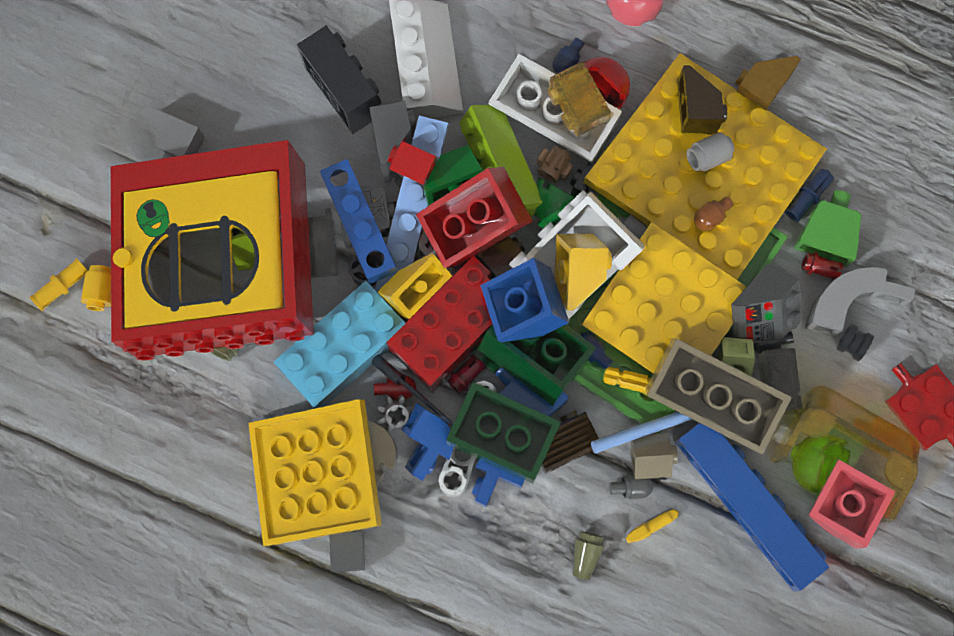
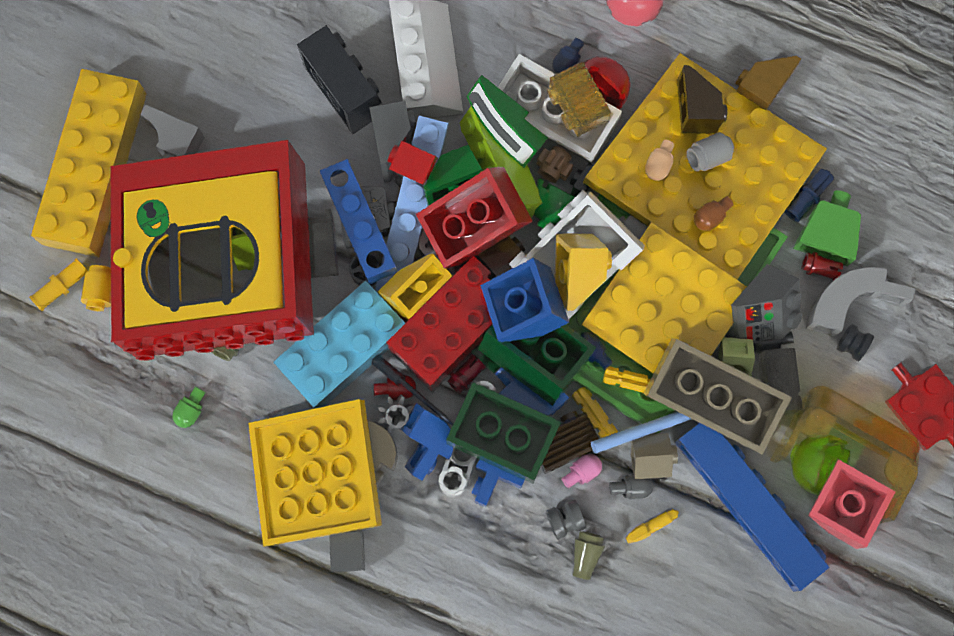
none -> yellow brick [31,69,147,257]
none -> bright green cylinder [172,386,206,428]
none -> slope [466,75,548,168]
none -> dark grey wheel [546,499,586,540]
none -> bright pink cylinder [561,454,602,489]
none -> yellow axle [572,387,618,438]
none -> light nougat cylinder [645,140,674,181]

